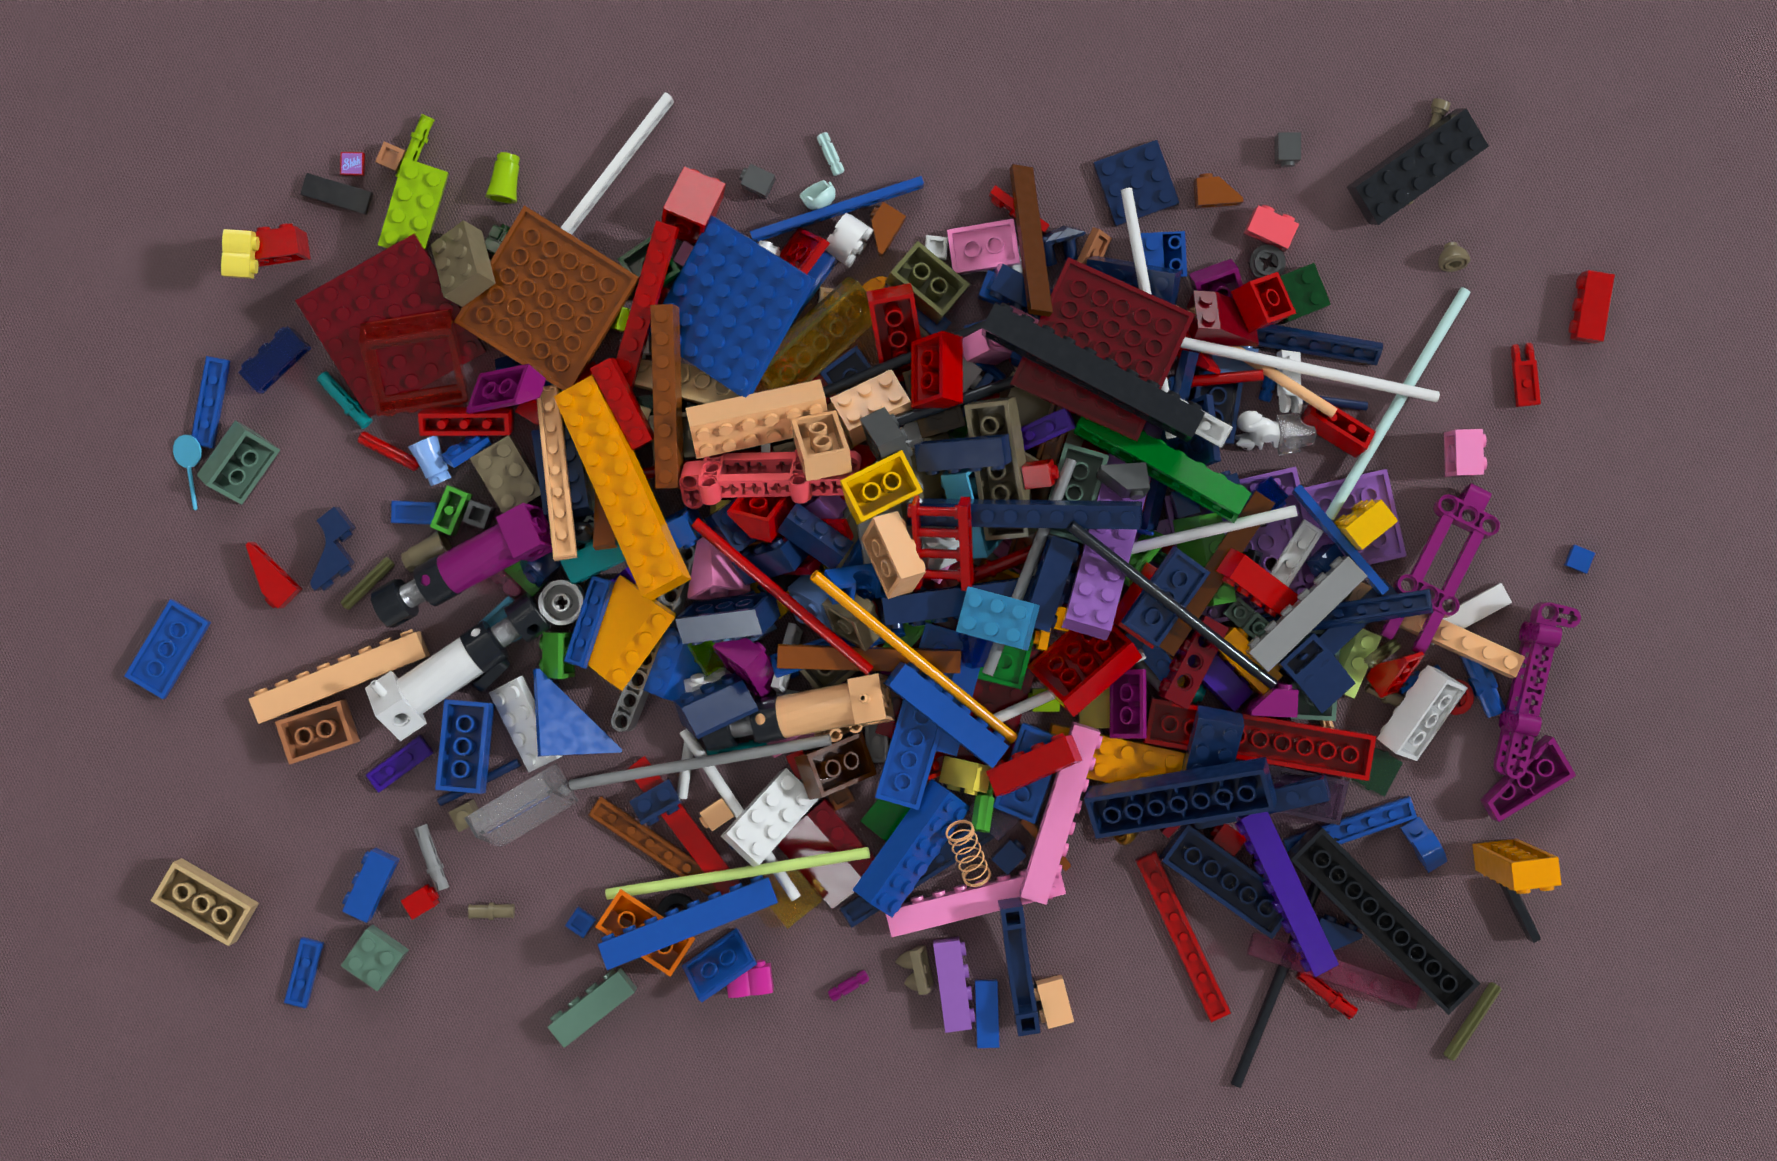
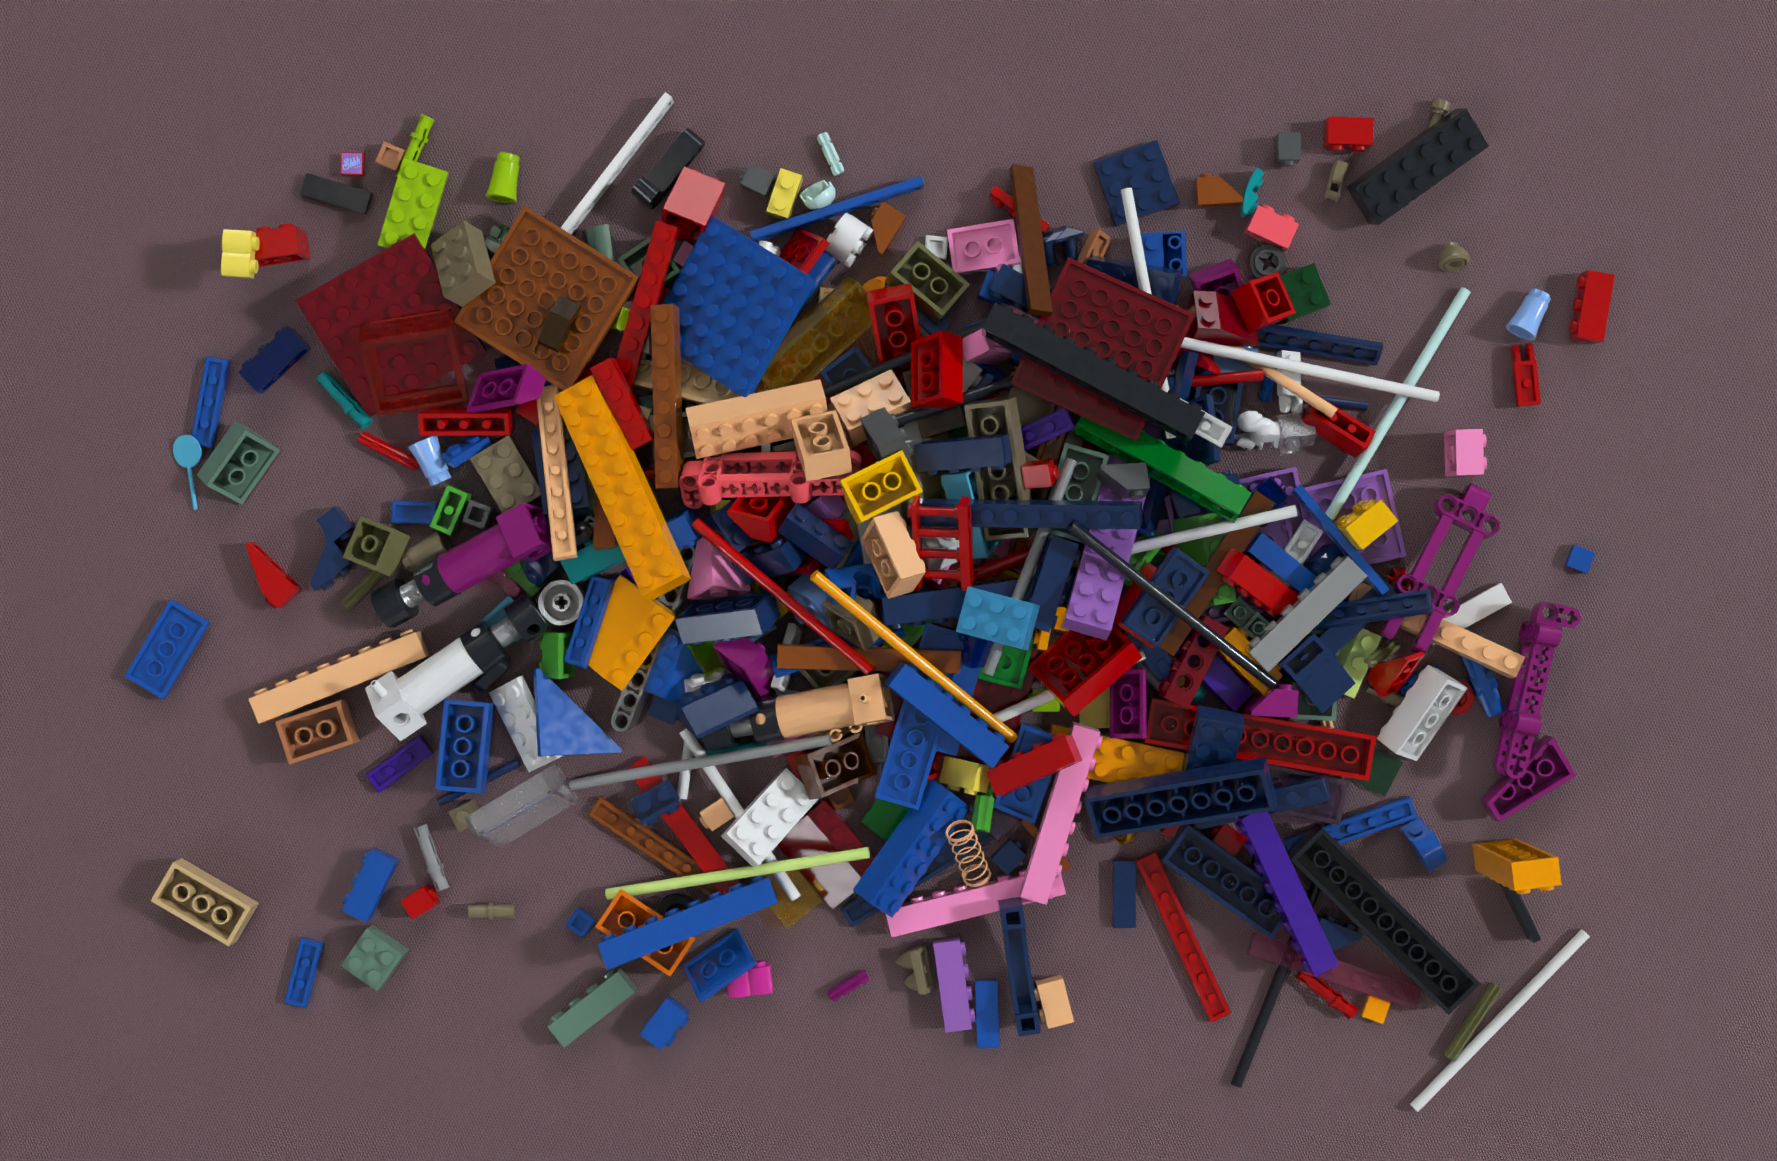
none -> olive brick [343,516,410,578]
none -> dark brown slope [537,296,581,352]
none -> sand green brick [585,224,616,262]
none -> black beam [631,128,706,210]
none -> blue brick [639,994,690,1051]
none -> dark blue brick [648,695,680,725]
none -> light yellow brick [766,168,803,220]
none -> dark blue tile [1112,860,1136,928]
none -> teal slope [1239,168,1264,218]
none -> blue tile [1246,532,1347,602]
none -> red brick [1323,116,1374,152]
none -> dark tan bar [1323,160,1348,203]
none -> light orange tile [1361,994,1390,1024]
none -> red gear [1385,567,1410,591]
none -> white piece [1410,929,1590,1112]
none -> light blue plant [1506,288,1551,341]

